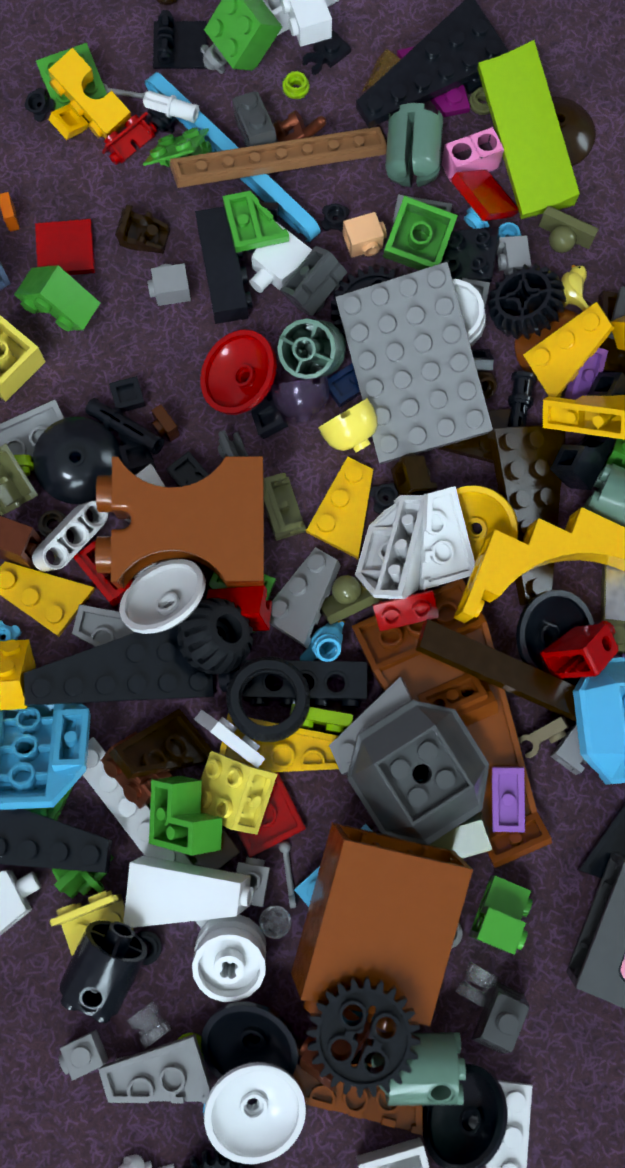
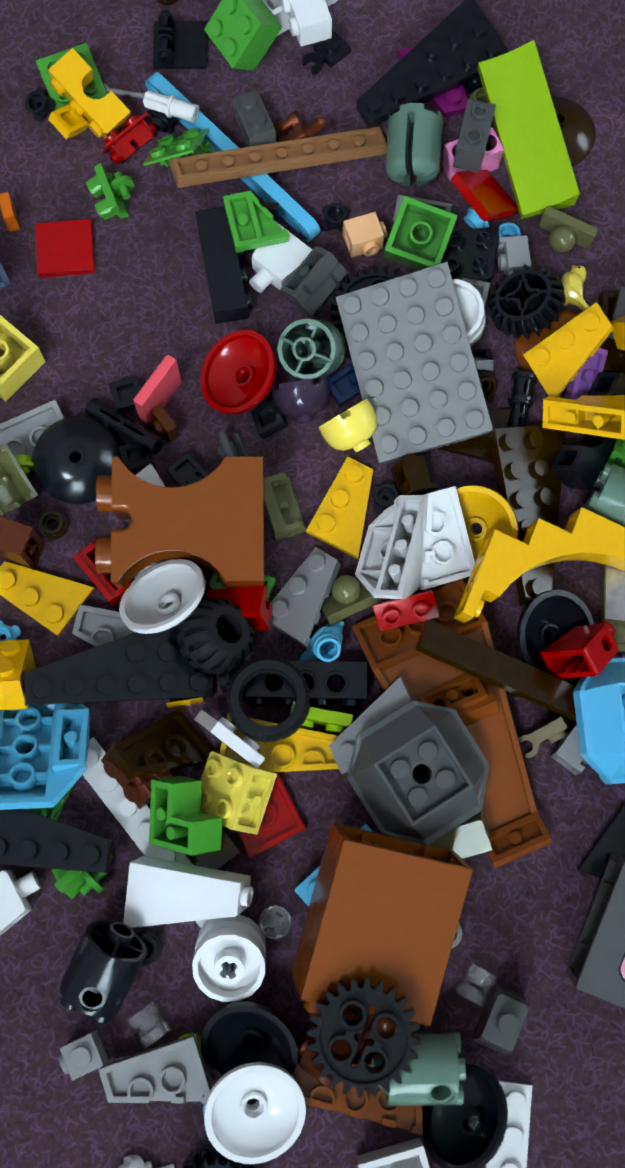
bright green brick [14,265,100,331] -> none
white beam [32,501,108,572] -> none
light yellow bracket [50,891,134,956] -> none
dark brown hand [115,205,170,254] -> none
light grey brick [147,263,191,306] -> none
light grey plate [201,44,227,74] -> none
light grey brick [236,857,271,907] -> none
light grey hinge [279,841,296,909] -> none
lime plate [283,71,309,99] -> none
clear yellow piece [362,49,401,92] -> none
bright green brick [469,875,533,955] -> none
medium lavender plate [492,766,525,832] -> none
none -> bright green hips [86,163,135,220]
none -> coral tile [133,355,182,427]
none -> yellow piece [166,697,204,708]
none -> dark grey brick [453,99,496,173]

